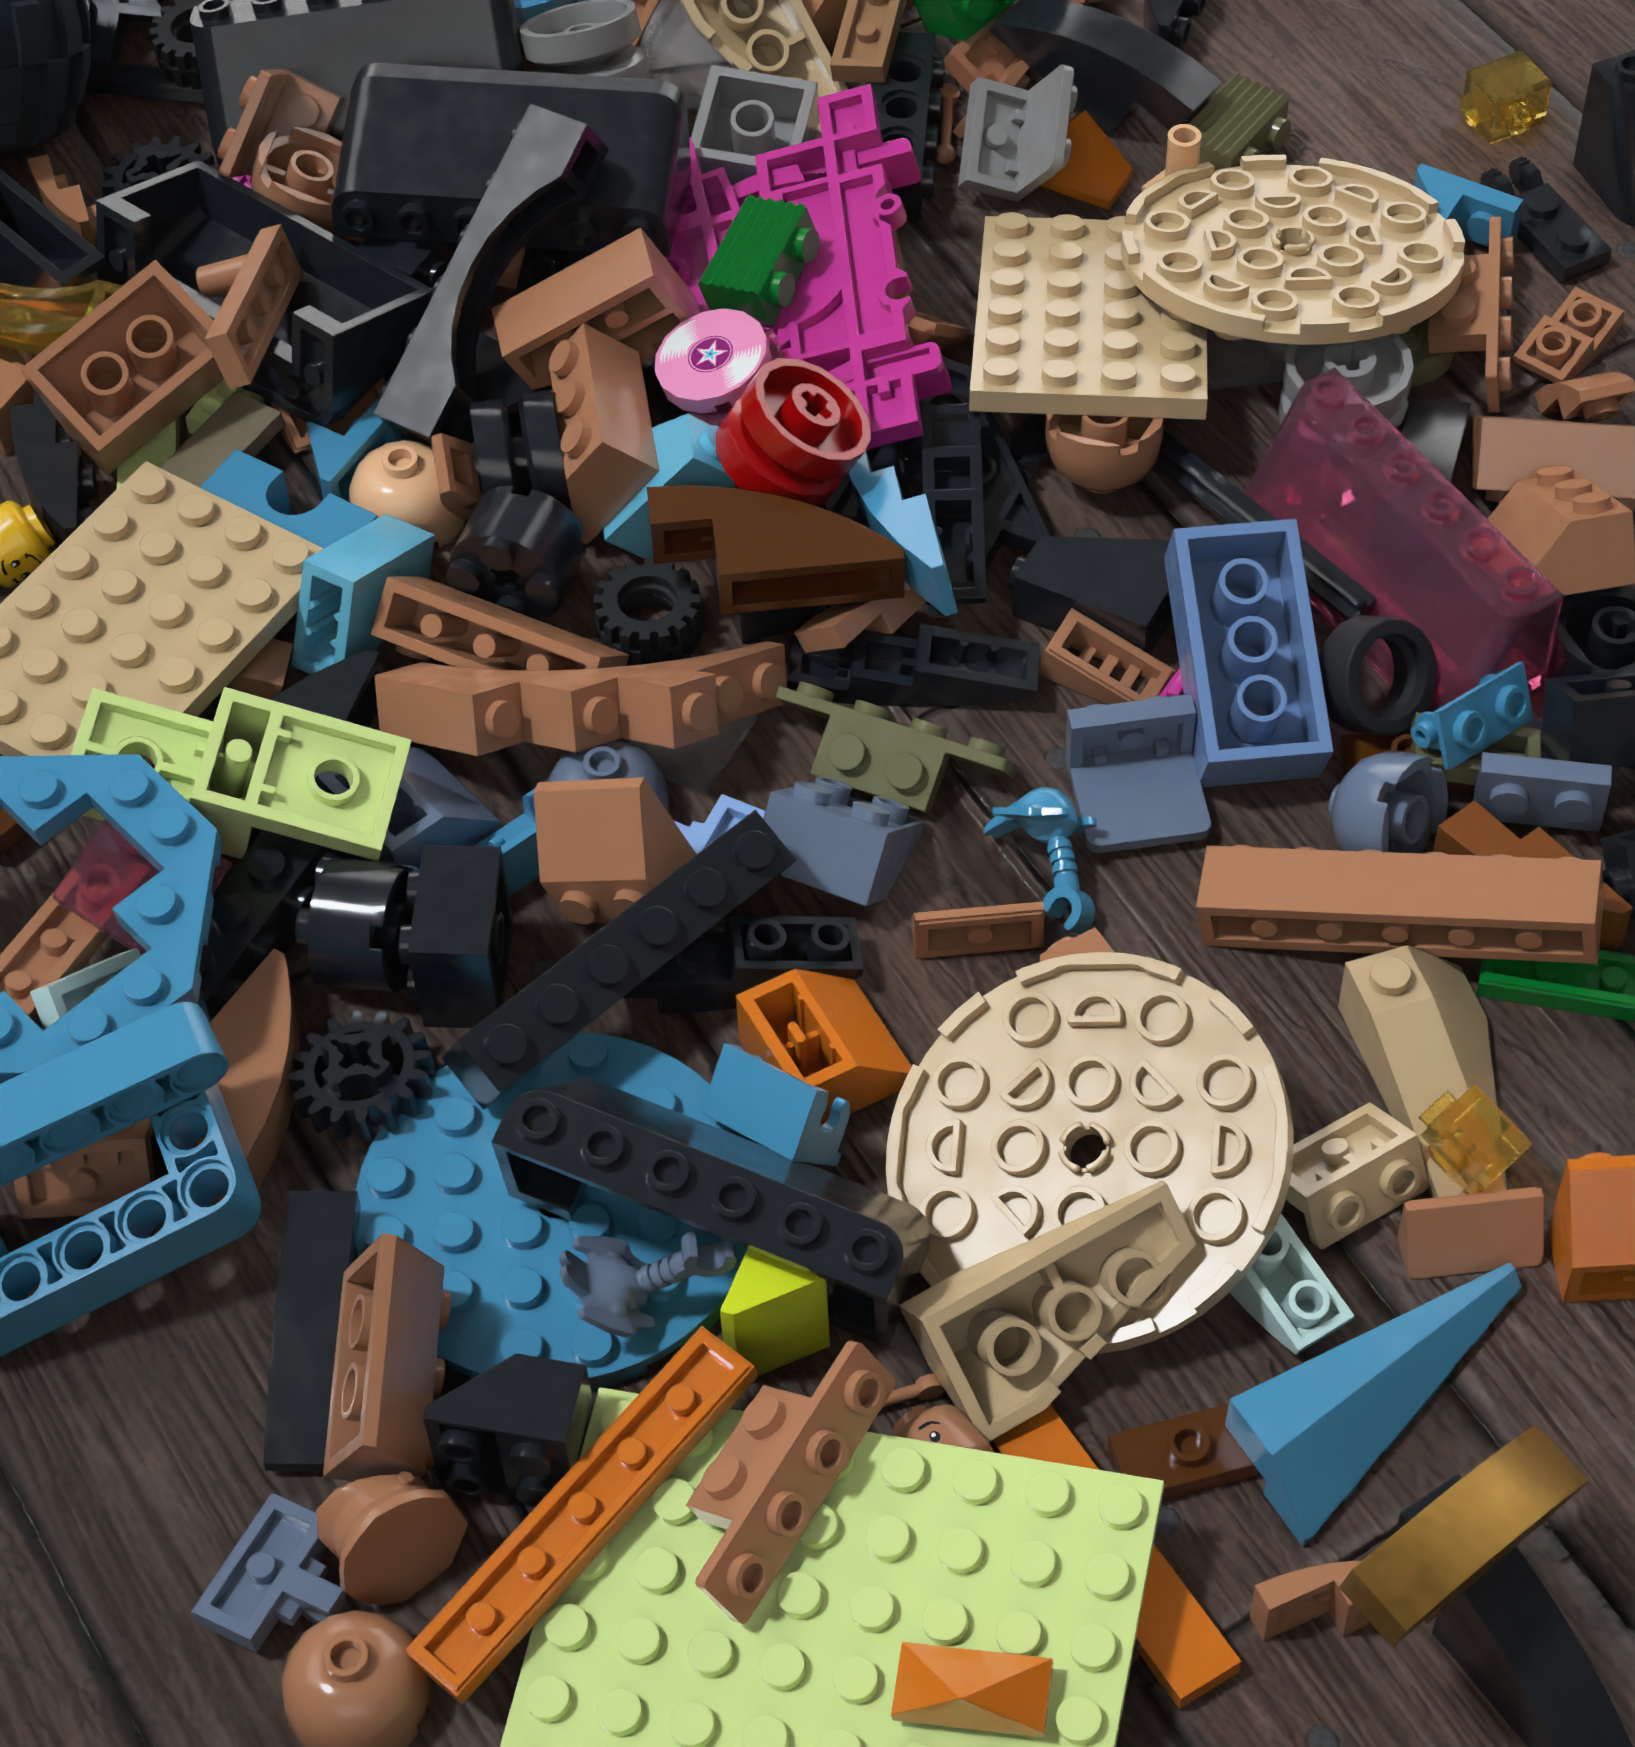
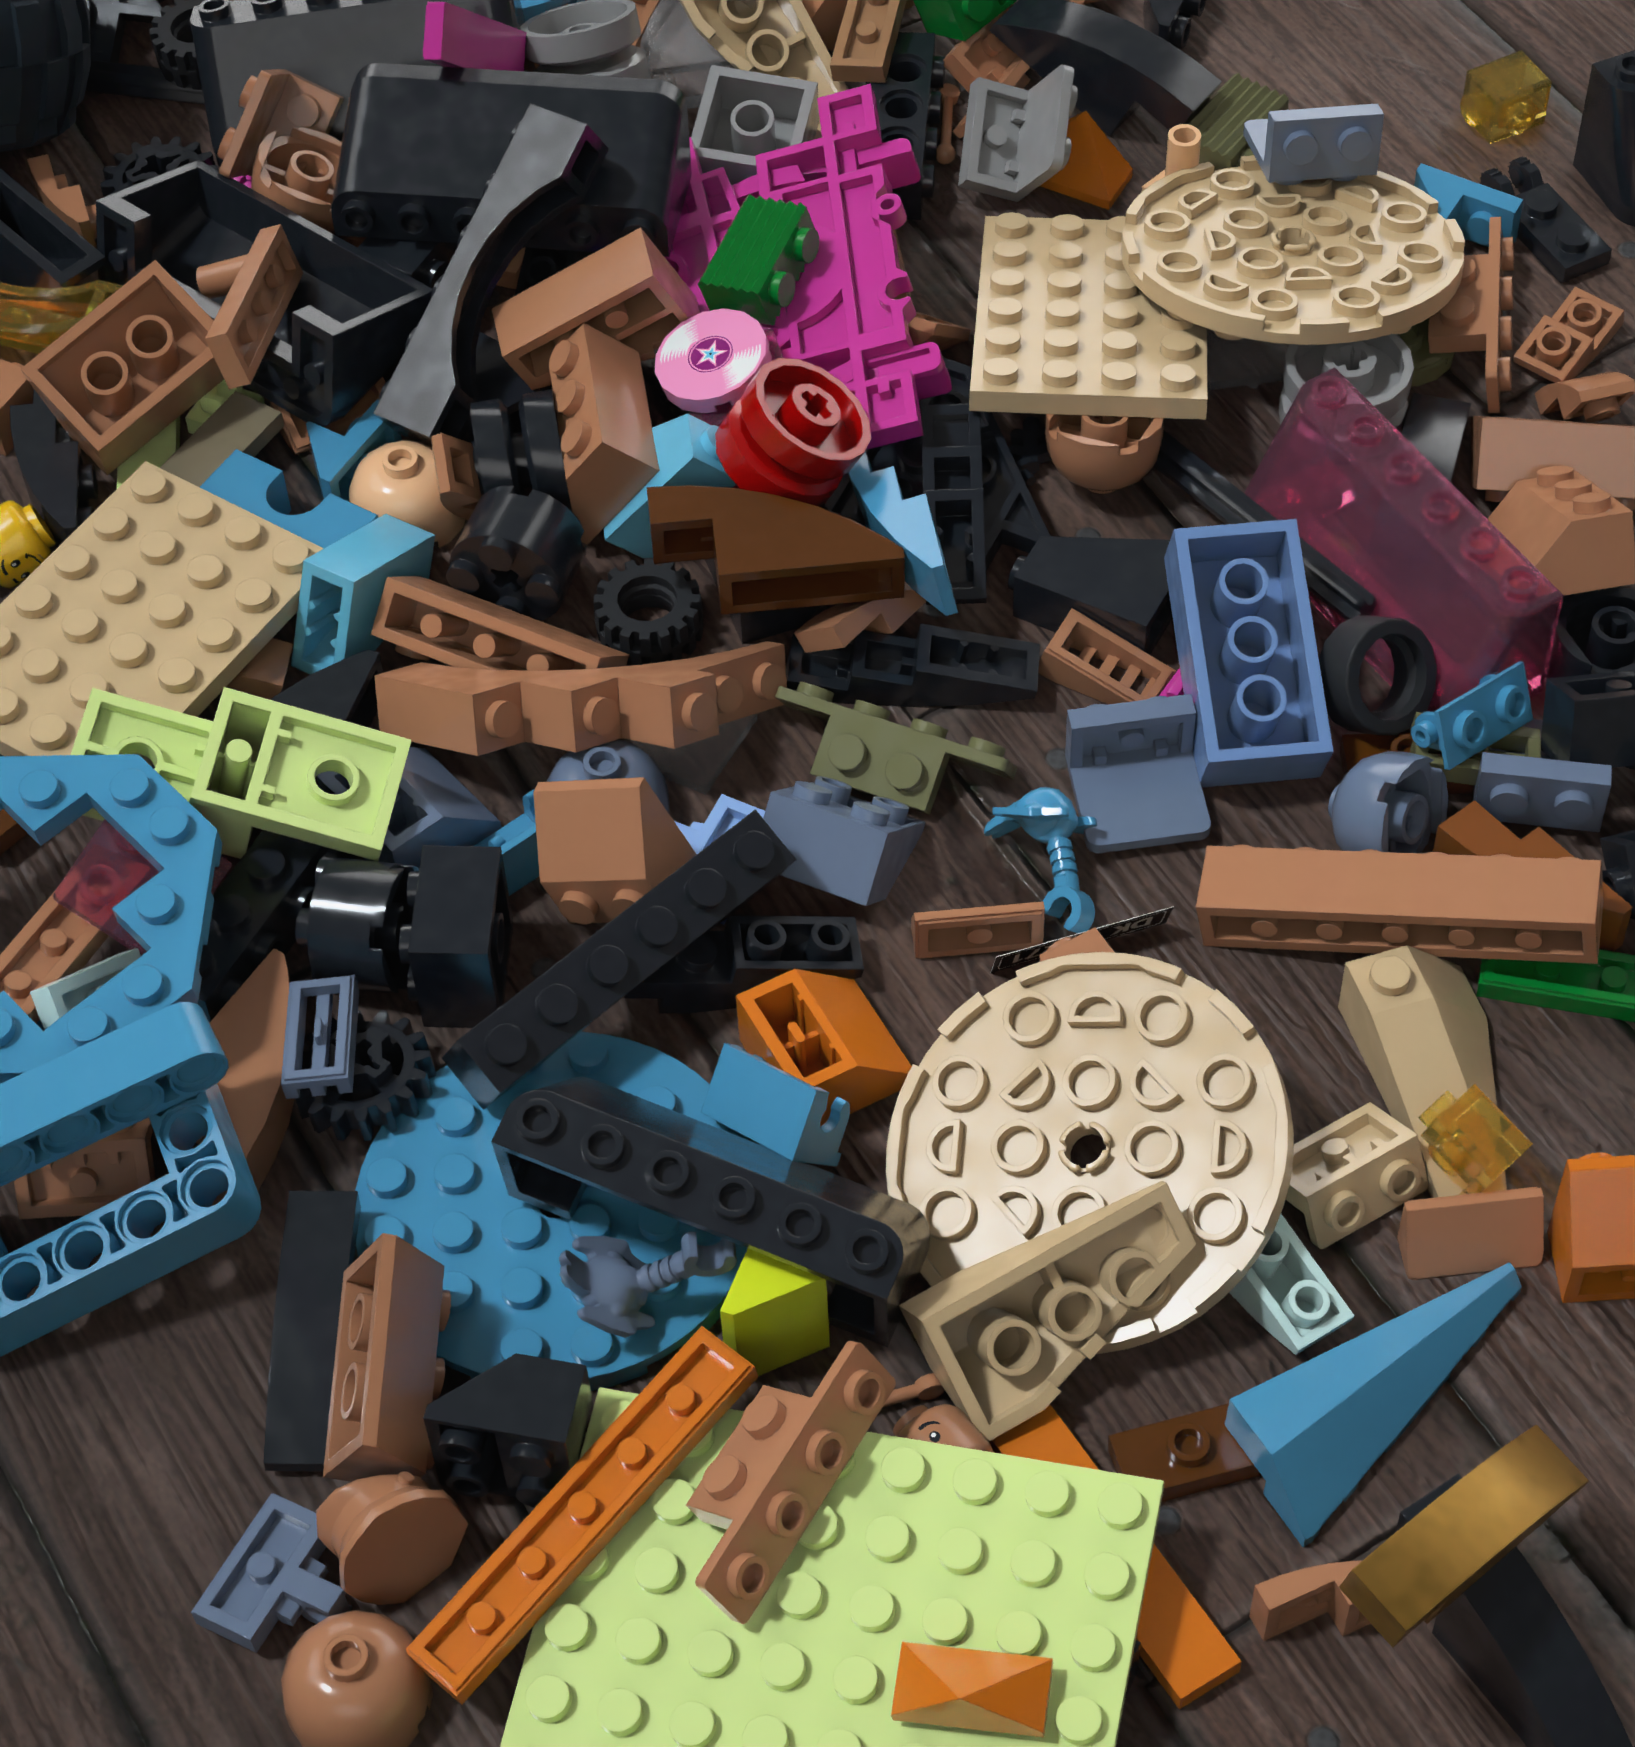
none -> sand blue tile [281,975,359,1099]
none -> dark pink tile [423,2,527,71]
none -> black sticker [990,906,1174,973]
none -> sand blue bracket [1243,103,1384,185]

